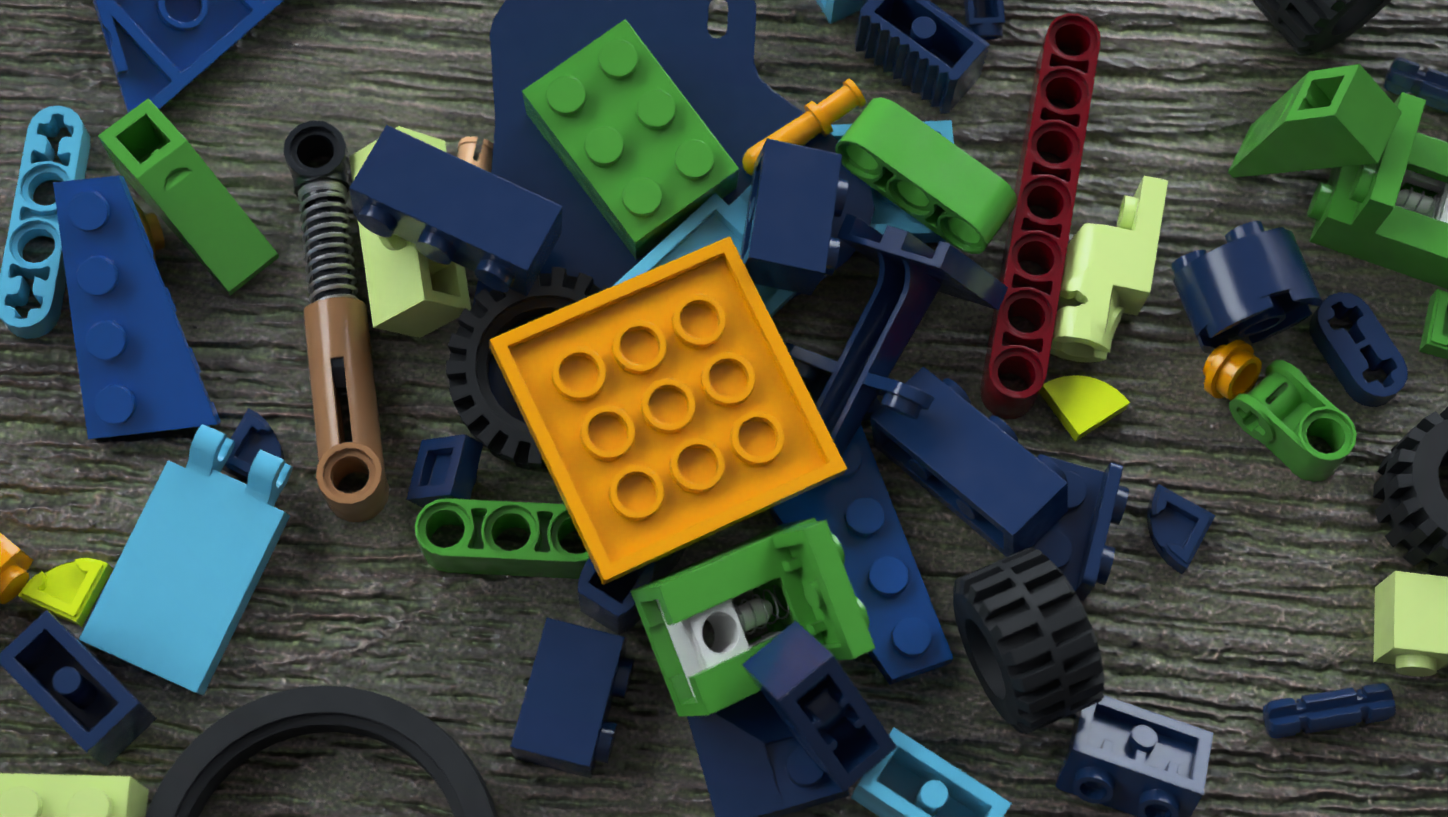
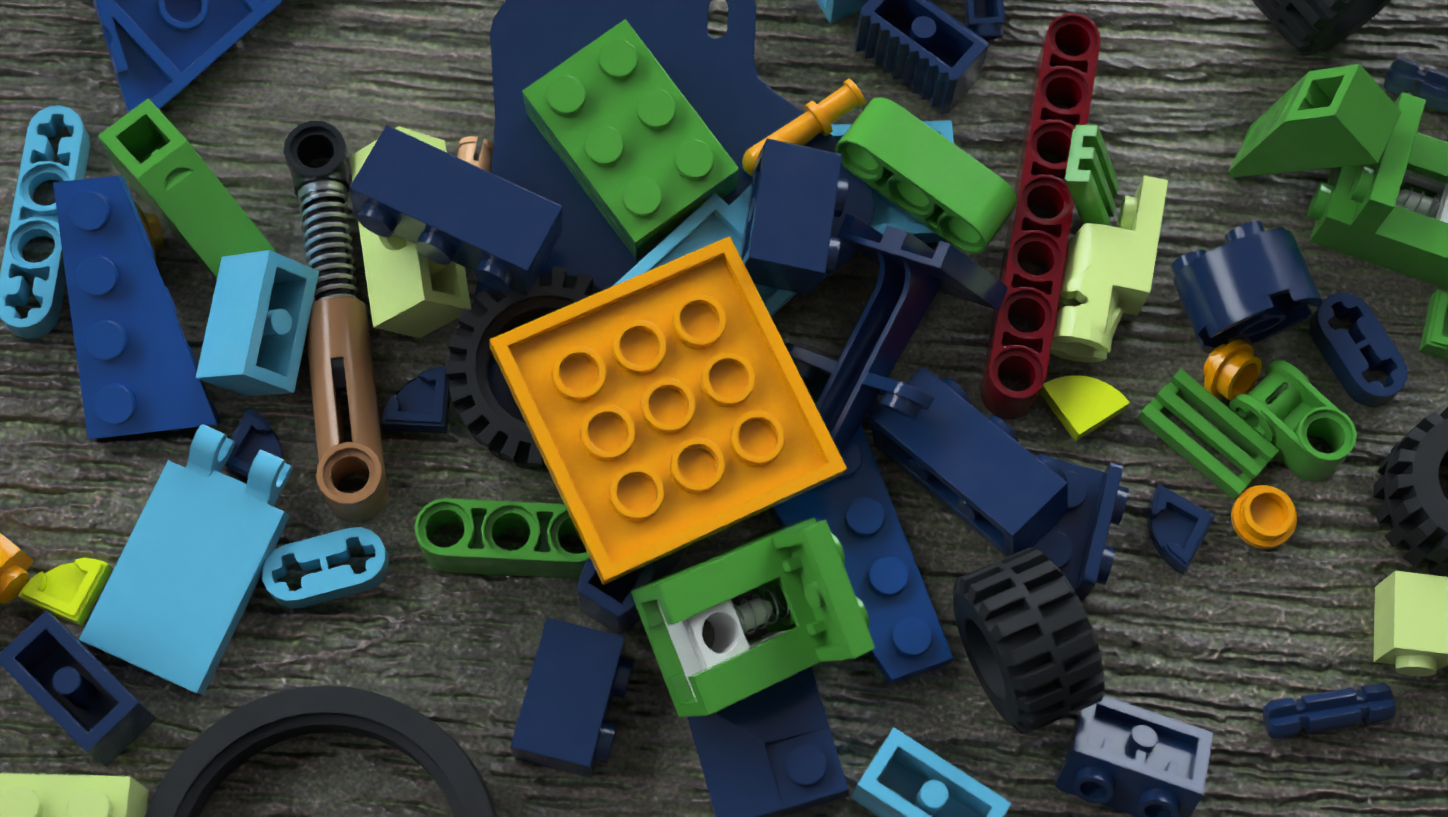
dark blue plate [406,434,483,508] -> none
dark blue brick [742,621,897,791] -> none
none -> medium azure brick [196,250,319,396]
none -> medium azure beam [262,527,389,609]
none -> dark blue tile [381,367,450,434]
none -> bright green tile [1065,125,1119,226]
none -> bright green tile [1137,369,1279,501]
none -> light orange plate [1231,485,1297,549]

